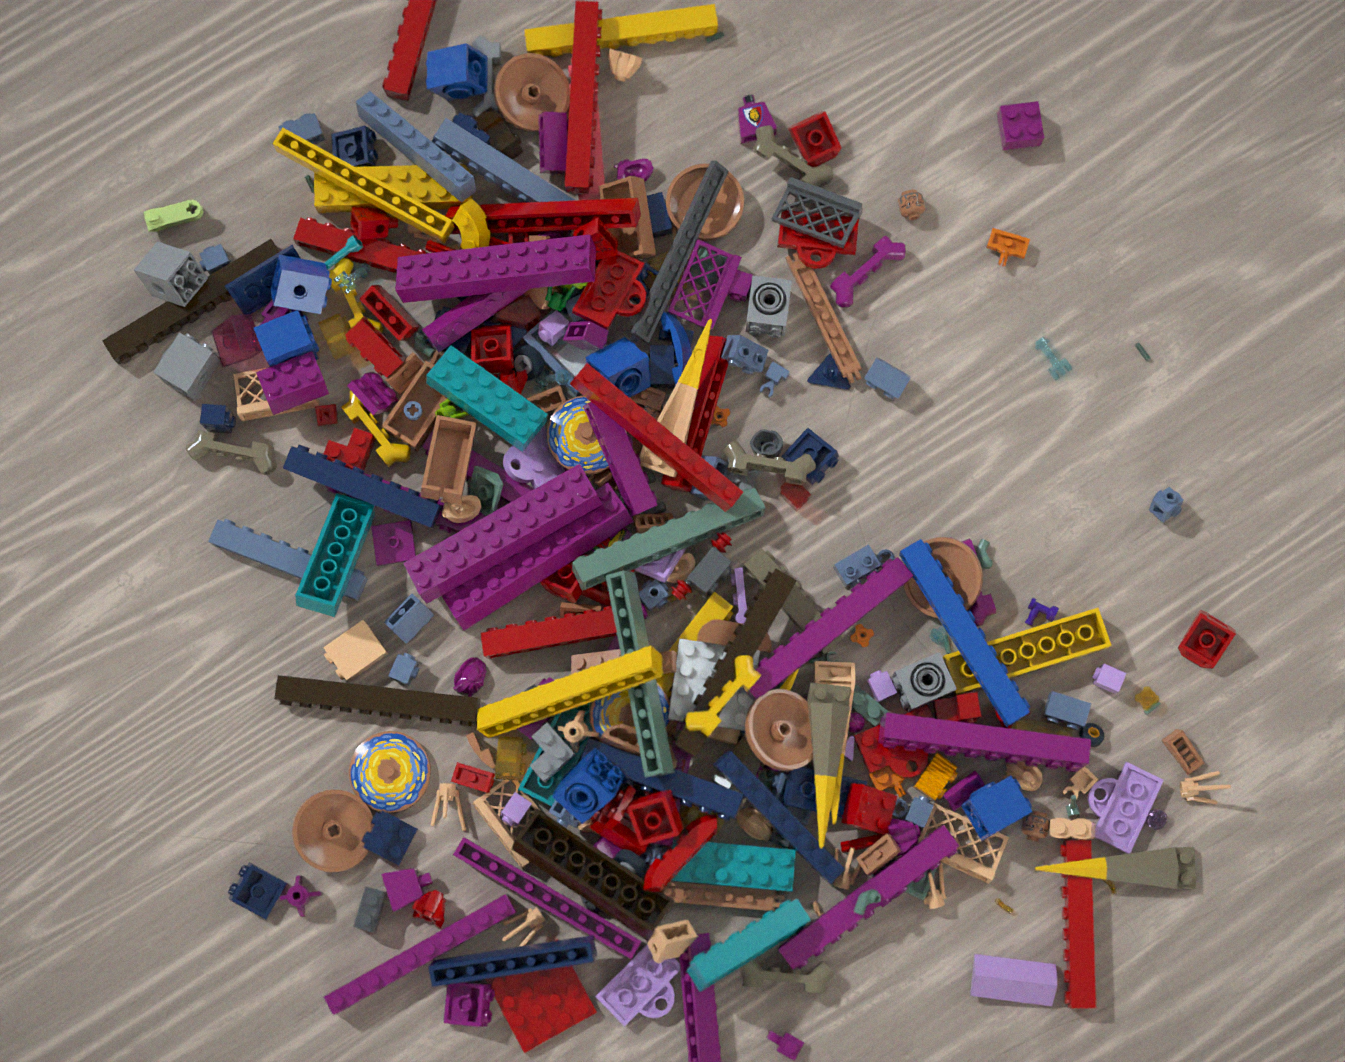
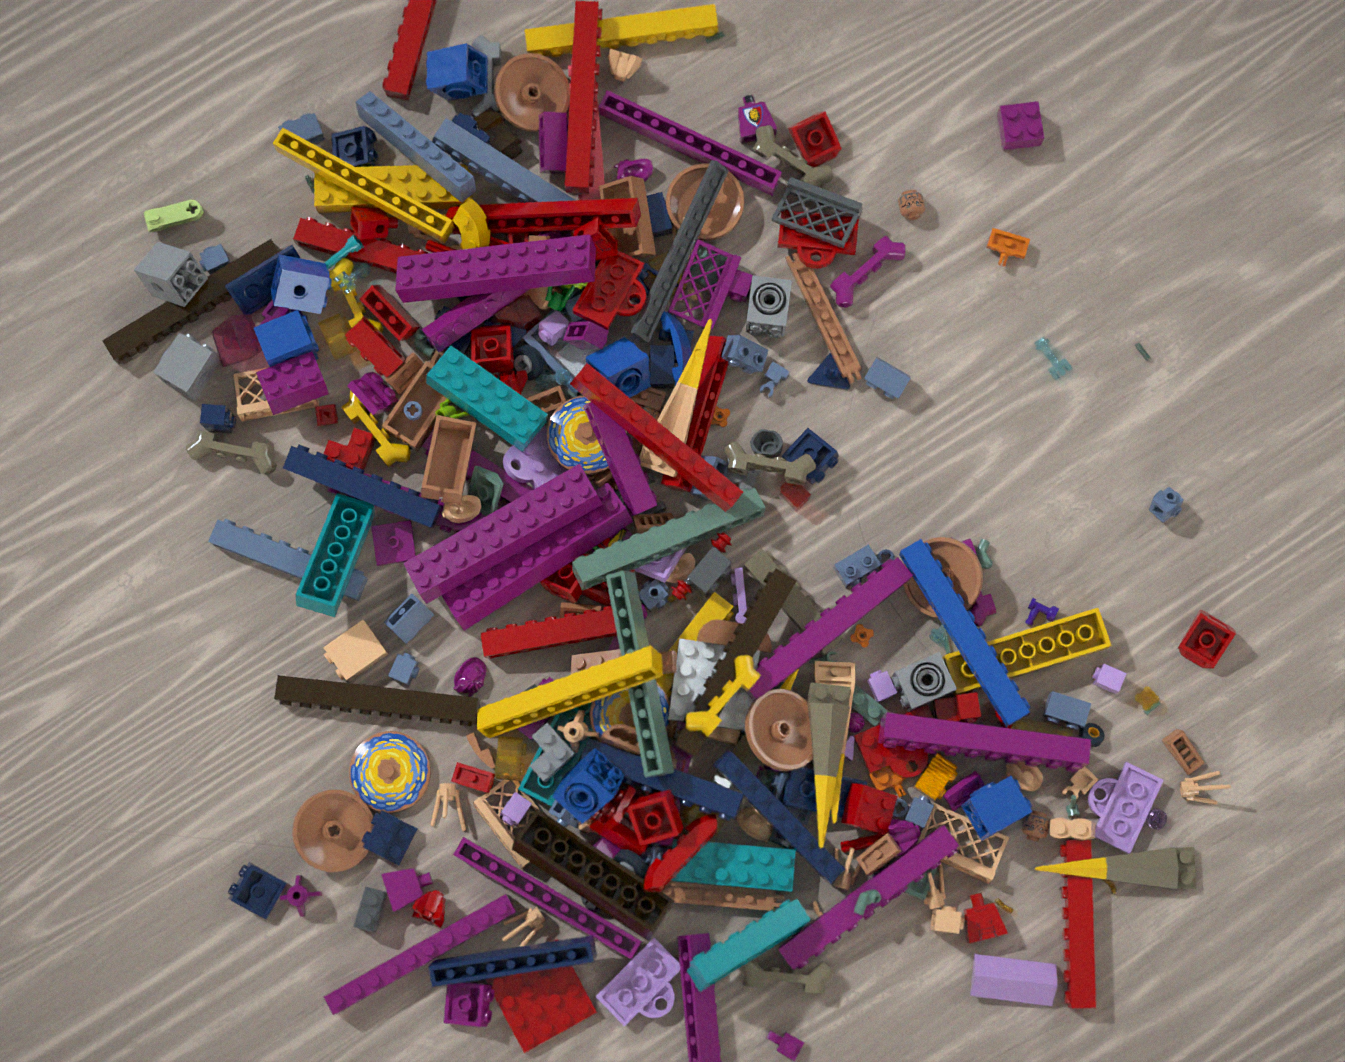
light nougat torso [648,920,698,963] -> none
none -> magenta brick [598,90,782,196]
none -> light nougat brick [930,906,964,933]
none -> red torso [964,892,1008,943]

